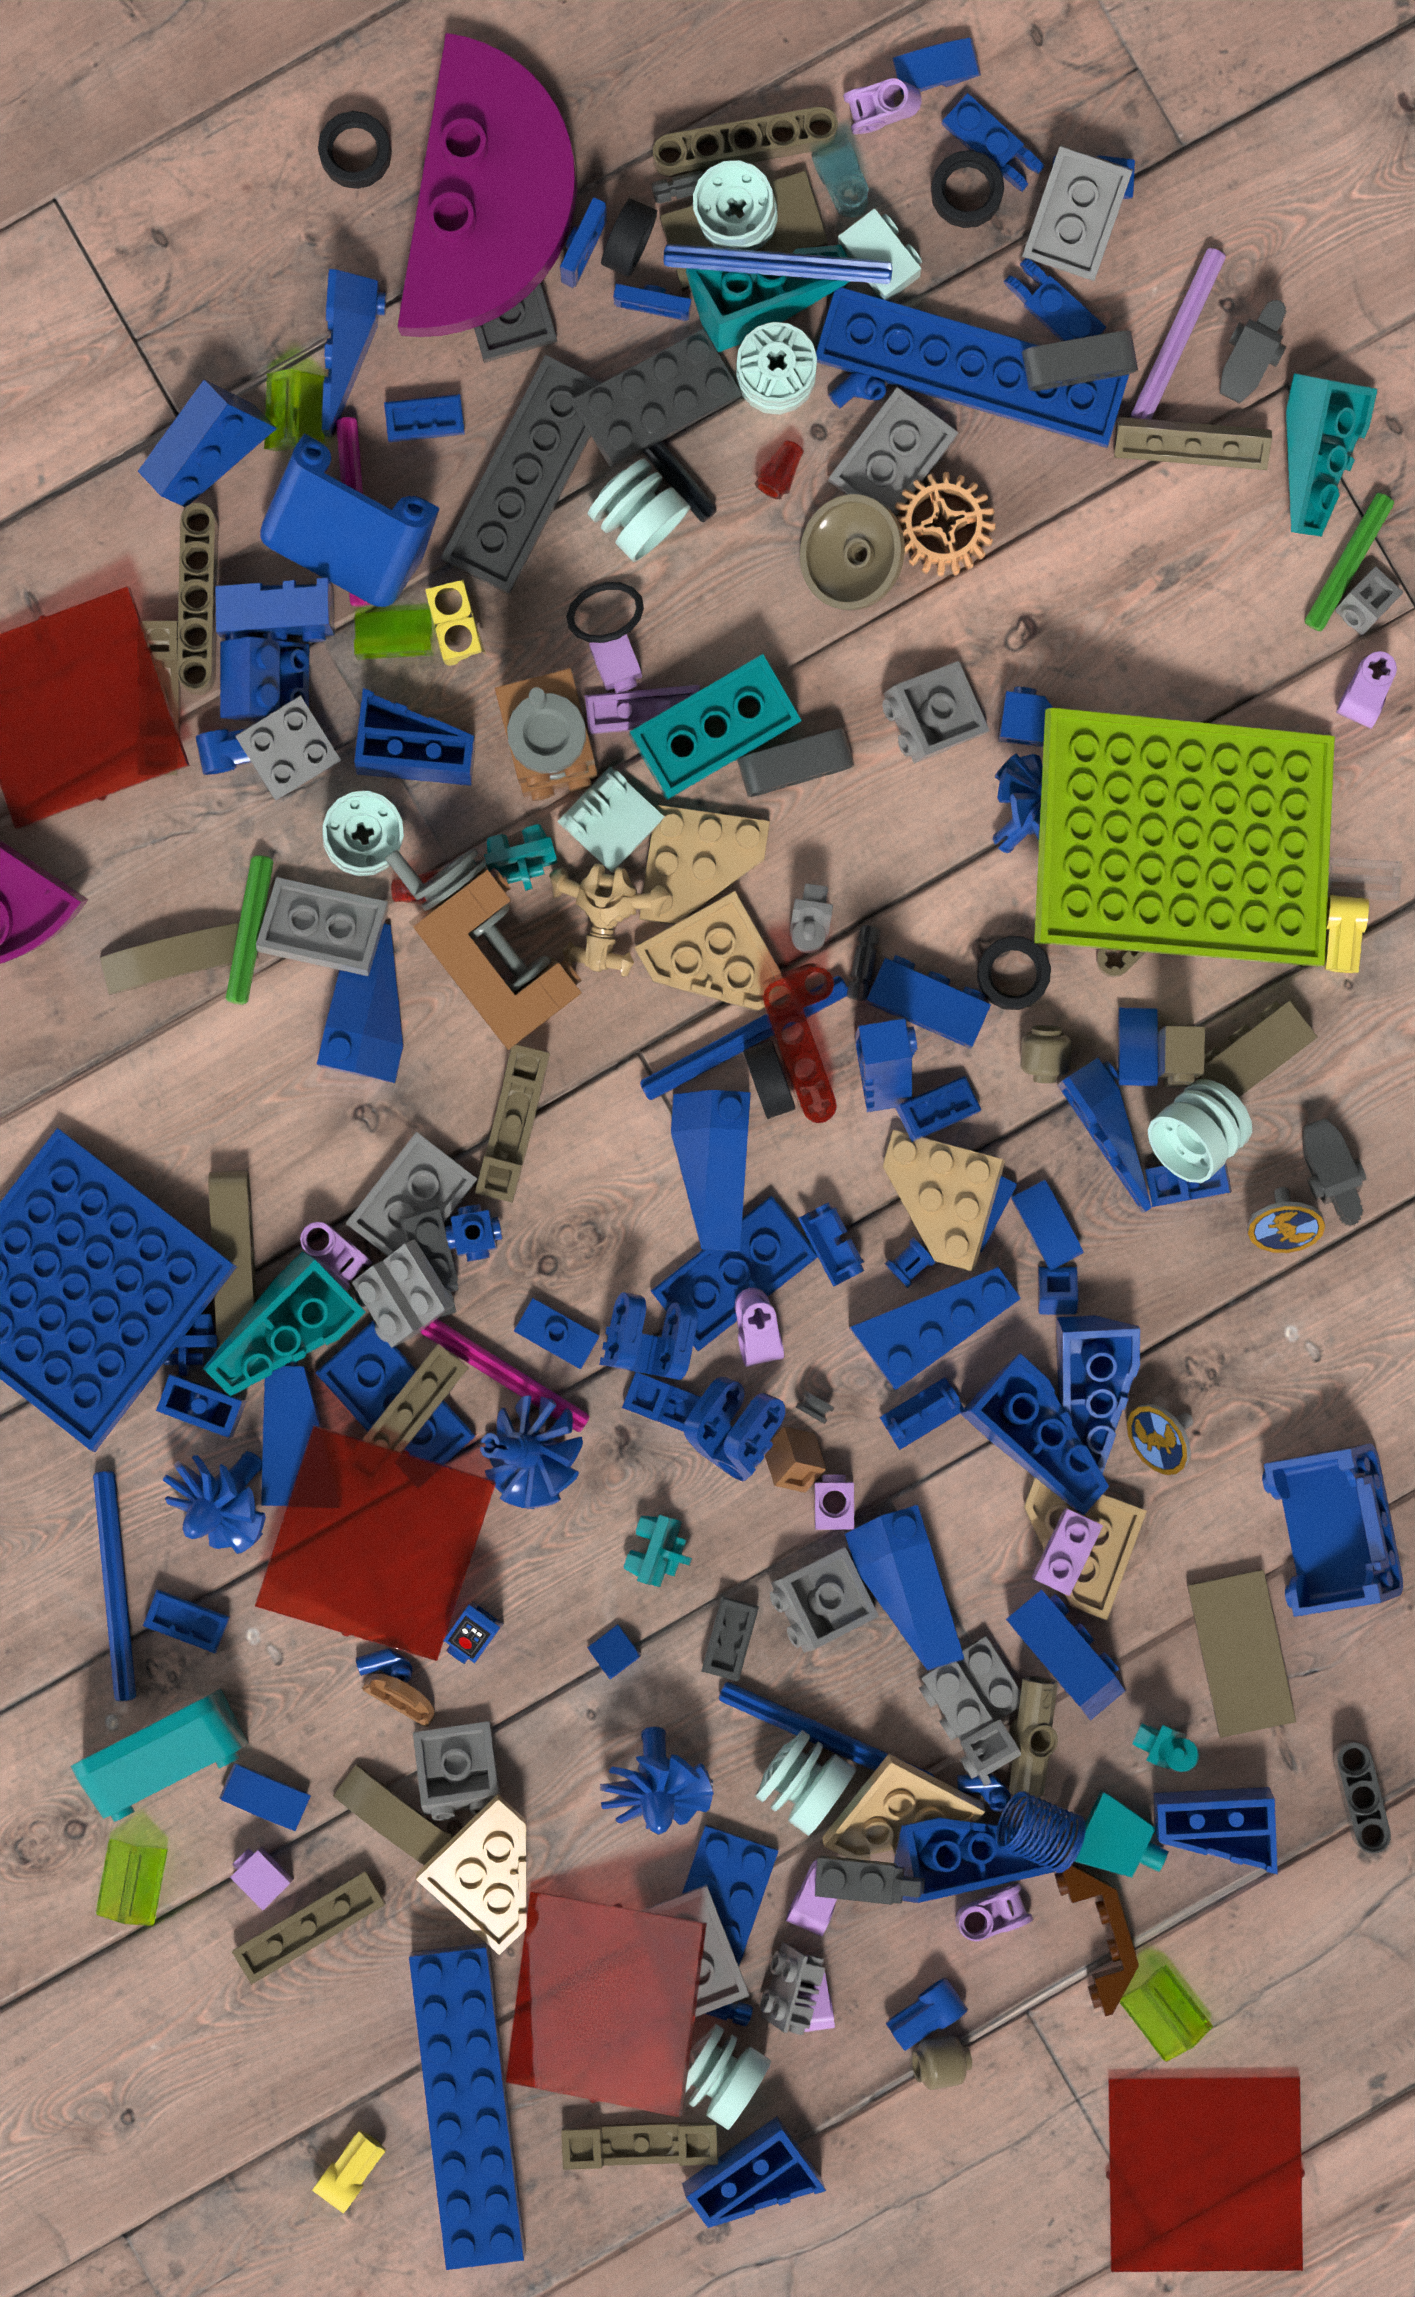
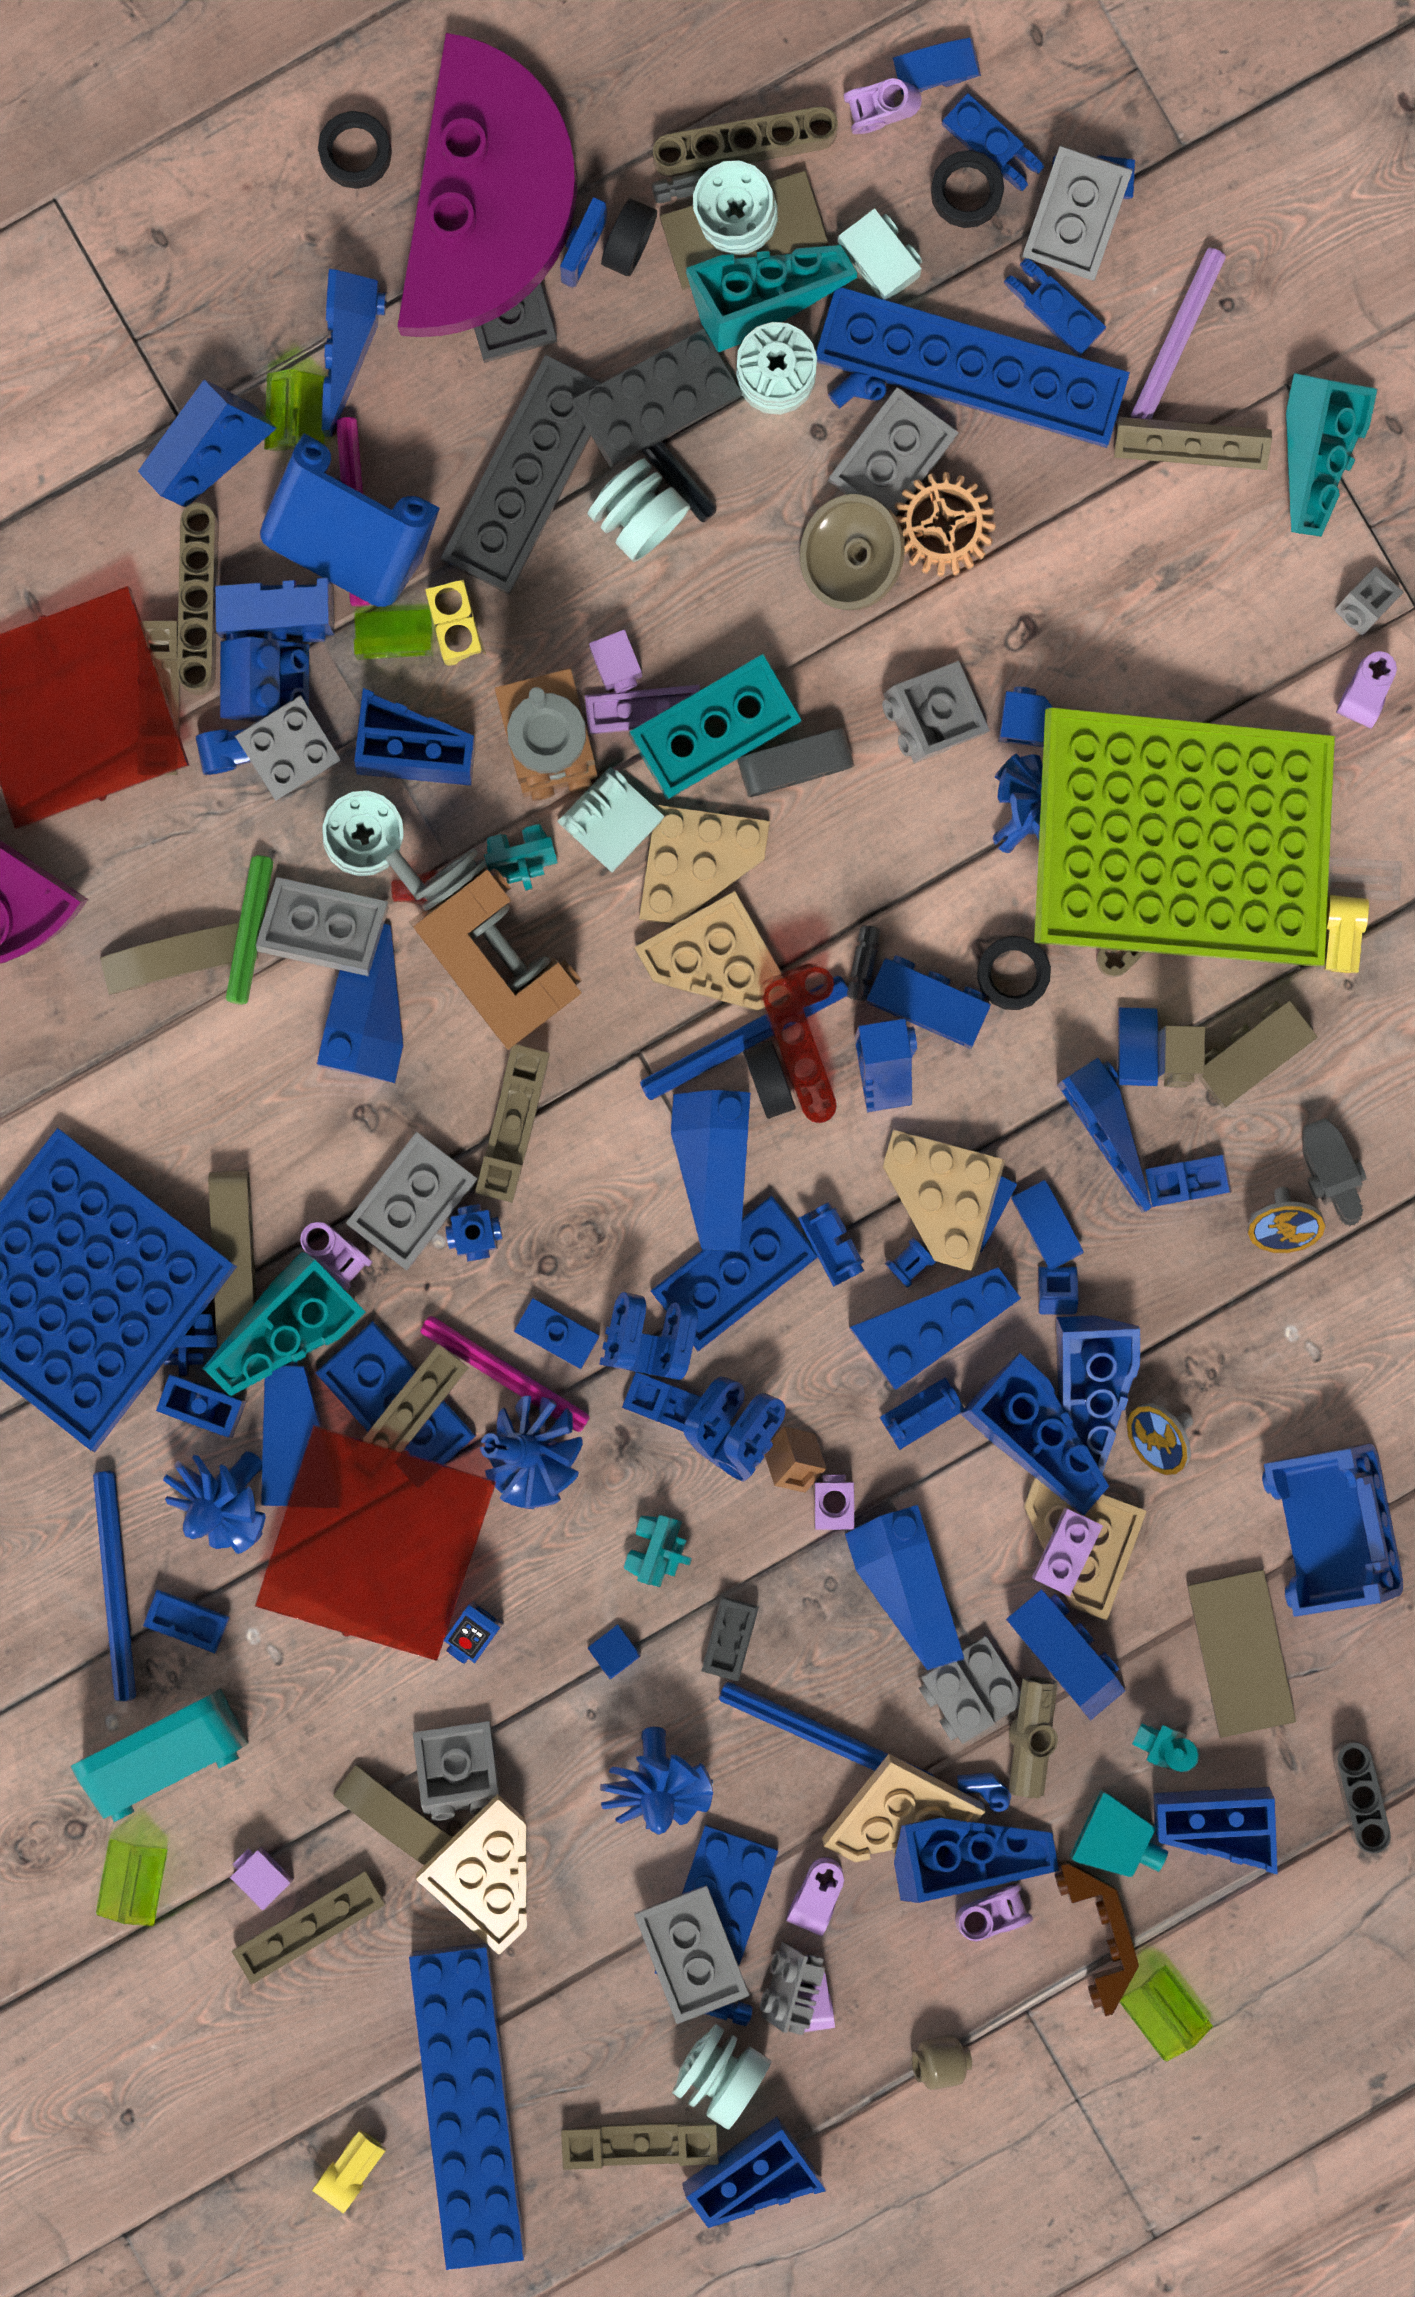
blue slope [219,1762,311,1831] -> none
light grey plate [351,1239,455,1348] -> none
blue arm [356,1648,413,1683] -> none
medium nougat tile [361,1674,435,1727] -> none
blue plate [384,394,465,443] -> none
dark grey hinge [400,1206,459,1317] -> none
clear red piece [506,1891,707,2117] -> none
tan piece [549,864,670,977] -> none
black piece [566,582,644,643] -> none
blue plate [613,284,692,321] -> none
axle [663,244,893,284] -> none
lavender piece [735,1288,784,1367] -> none
clear red cone [755,440,804,500] -> none
light aqua wheel [755,1730,856,1836] -> none
light grey plate [770,1547,879,1653] -> none
light grey hips [789,884,833,953] -> none
dark grey bush [796,1391,835,1424] -> none
clear light blue piece [811,138,869,218] -> none
dark grey hinge [815,1856,925,1905] -> none
blue piece [886,1977,969,2051] -> none
blue plate [895,1076,981,1142] -> none
light grey bracket [960,1719,1021,1787] -> none
blue piece [996,1791,1086,1873] -> none
dark tan head [1020,1025,1072,1083] -> none
dark grey beam [1022,331,1138,391] -> none
clear red piece [1106,2076,1305,2272] -> none
light aqua wheel [1148,1079,1252,1183] -> none
dark grey hinge [1219,299,1287,404] -> none
bright green axle [1305,493,1394,632] -> none

